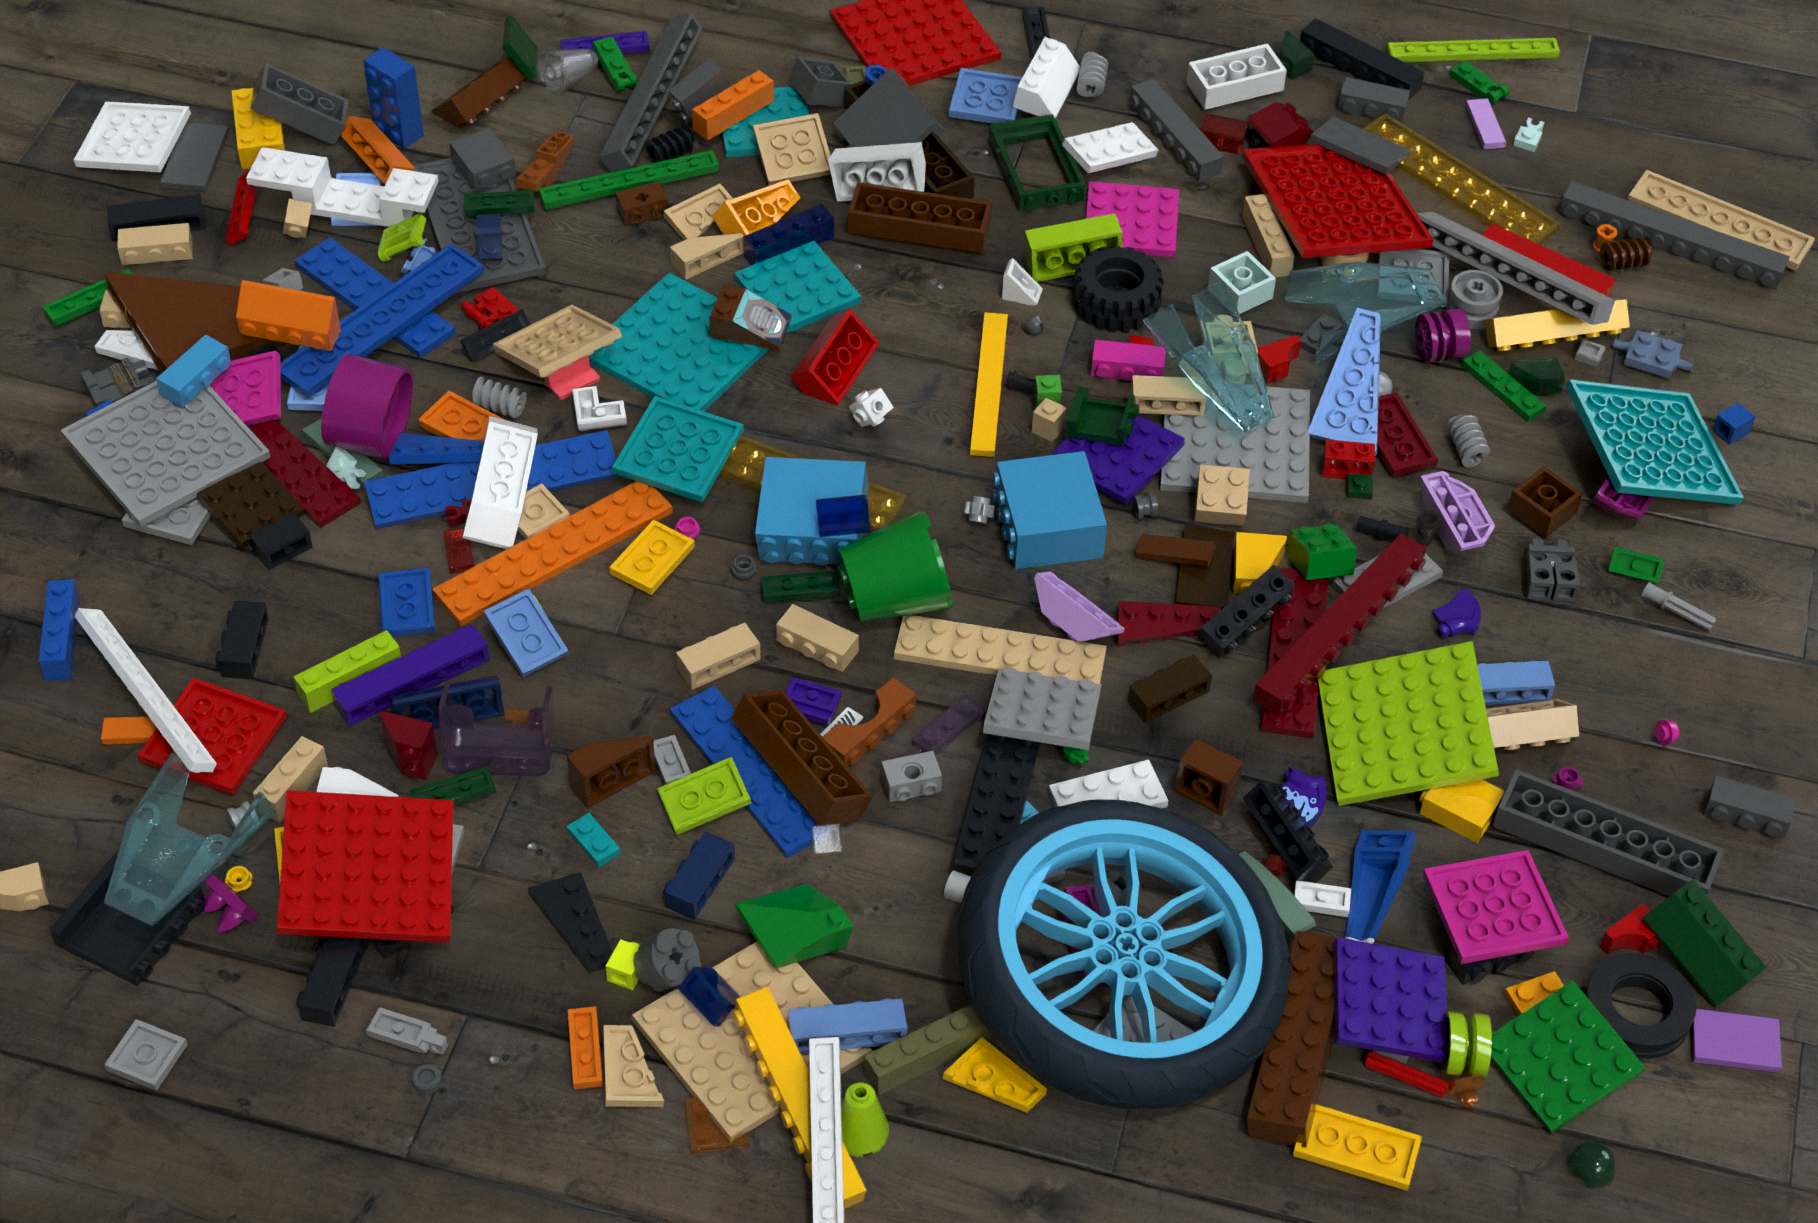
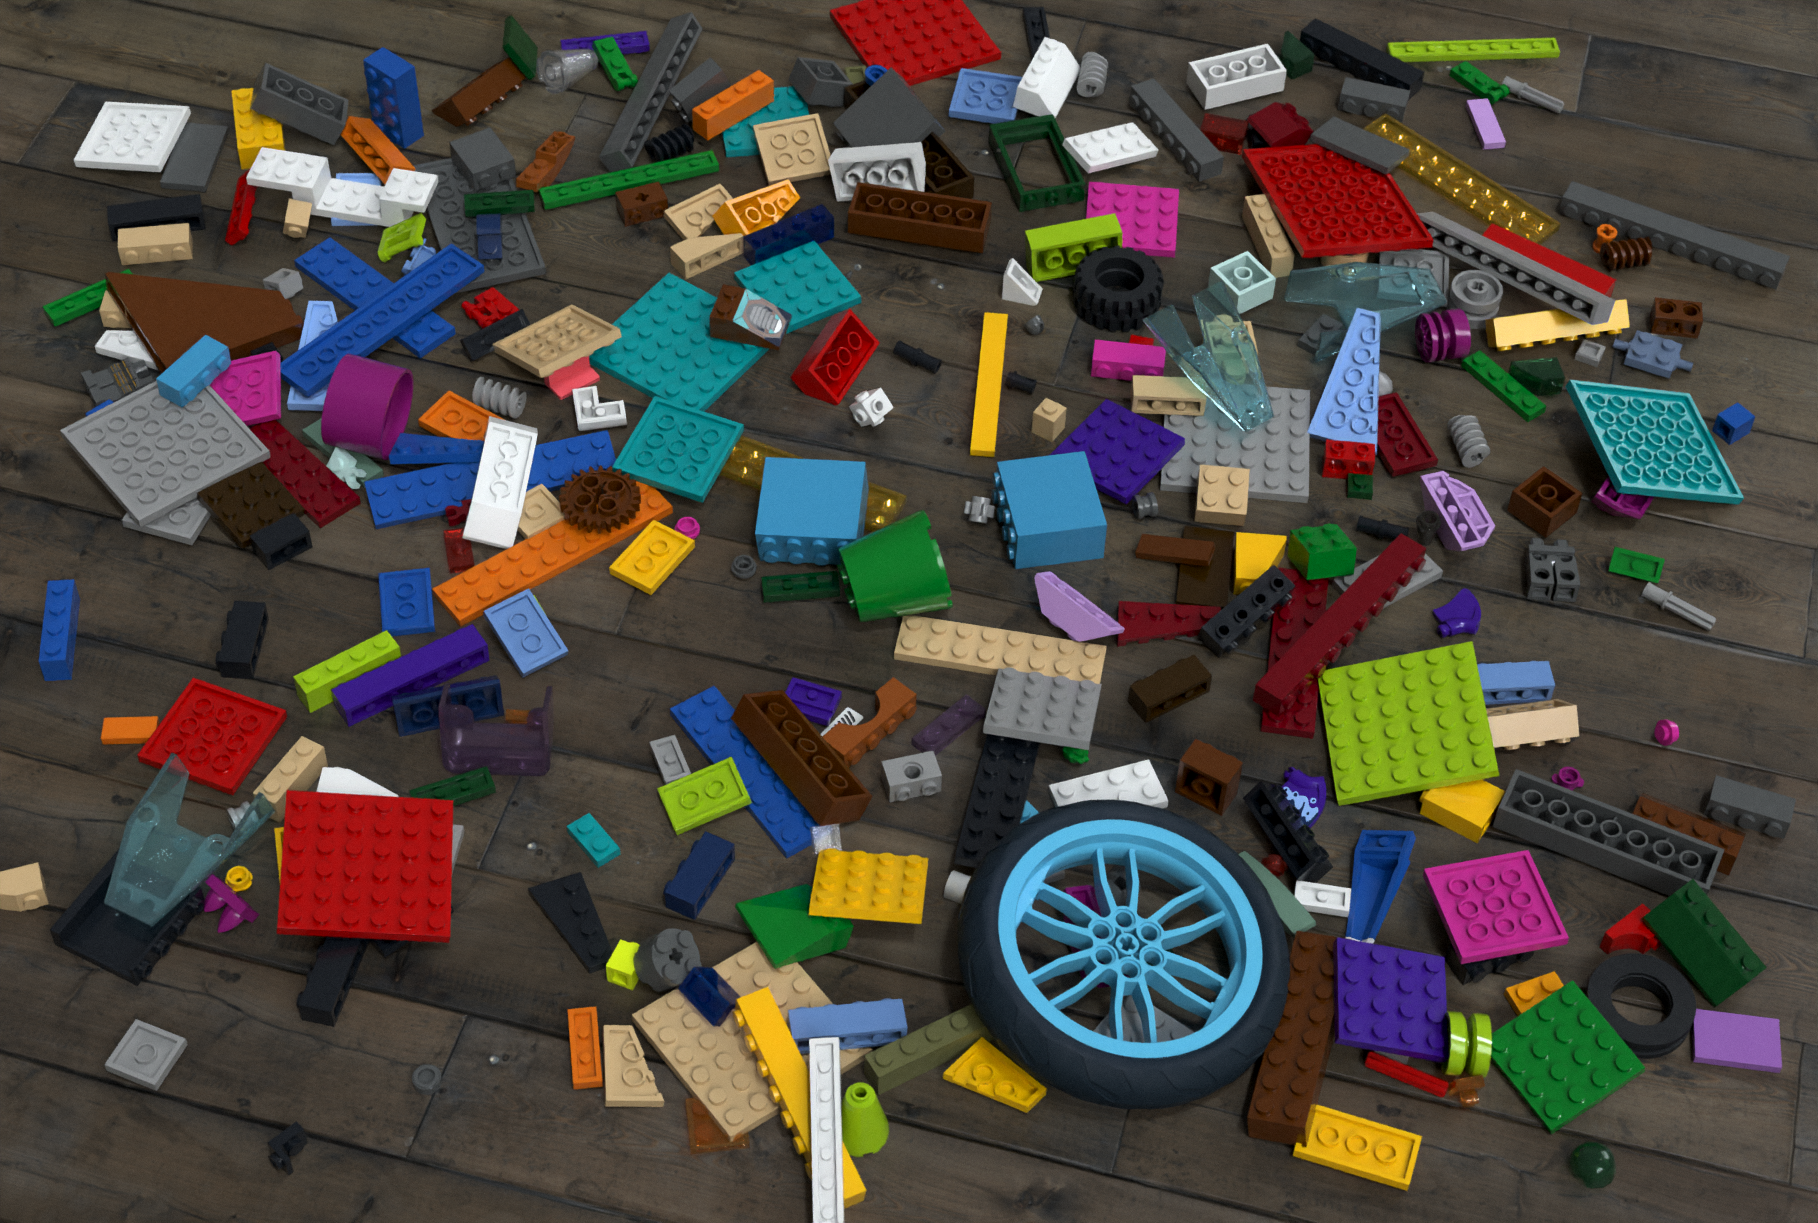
white plate [75,608,217,773] -> none
orange slope [236,280,341,351] -> none
light grey hinge [366,1007,448,1055] -> none
dark red slope [380,711,438,780] -> none
reddish brown slope [567,736,656,809] -> none
tan brick [676,623,761,690] -> none
tan brick [776,604,859,672] -> none
clear blue panel [816,495,871,537] -> none
bright green brick [1034,375,1062,408] -> none
dark green panel [1066,386,1139,446] -> none
red arch [1256,335,1301,384] -> none
light aqua plate [1513,117,1544,152] -> none
tan plate [1628,170,1815,271] -> none
none -> black bracket [268,1121,308,1176]
none -> reddish brown gear [559,465,641,534]
none -> yellow plate [809,848,928,924]
none -> black pin [893,340,942,374]
none -> light grey axle [1502,76,1564,113]
none -> reddish brown slope [1633,793,1746,876]
none -> reddish brown brick [1650,297,1703,339]

